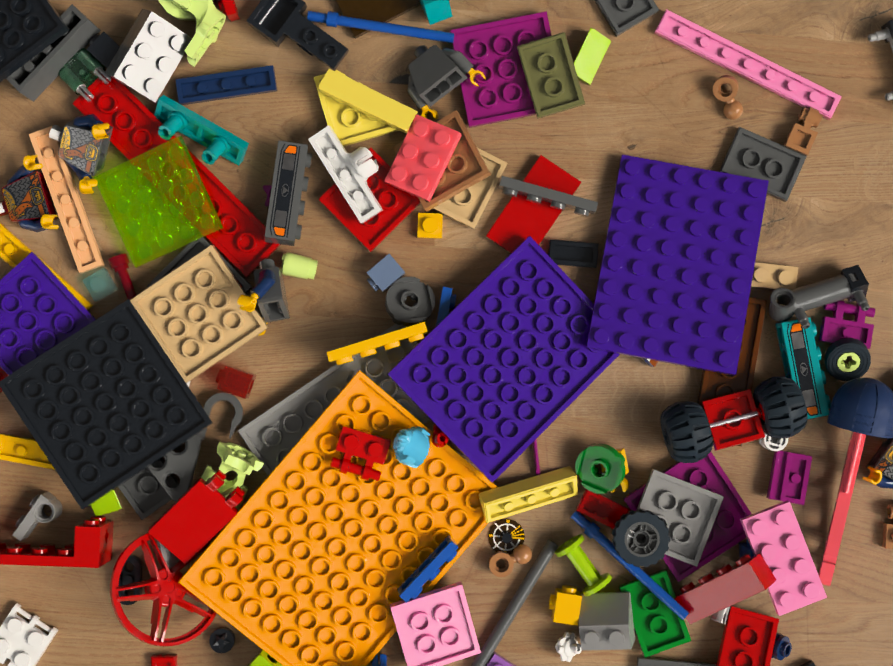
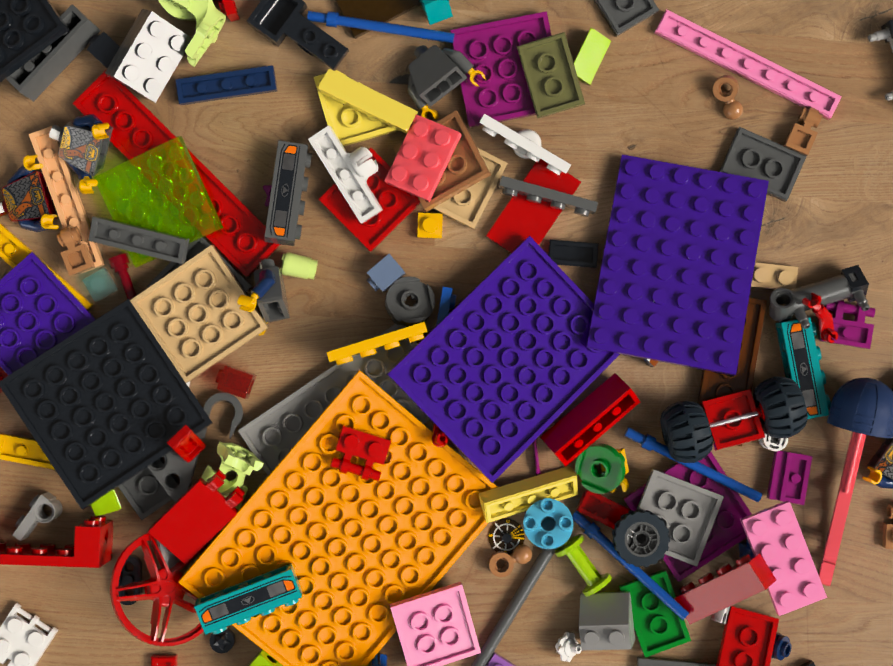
clear green piece [58,48,111,102] -> none
teal plate [154,95,249,166] -> none
medium azure hair [393,426,430,468] -> none
blue plate [397,535,459,603] -> none
yellow brick [549,585,582,626] -> none
black bush [824,338,871,381] -> none
none -> medium nougat plate [57,226,95,276]
none -> dark grey plate [88,216,189,264]
none -> red plate [167,425,206,463]
none -> teal brick [194,563,302,635]
none -> white plate [479,114,571,175]
none -> medium azure plate [523,498,573,549]
none -> red brick [540,373,640,467]
none -> blue bar [624,427,762,502]
none -> red arm [802,292,838,343]

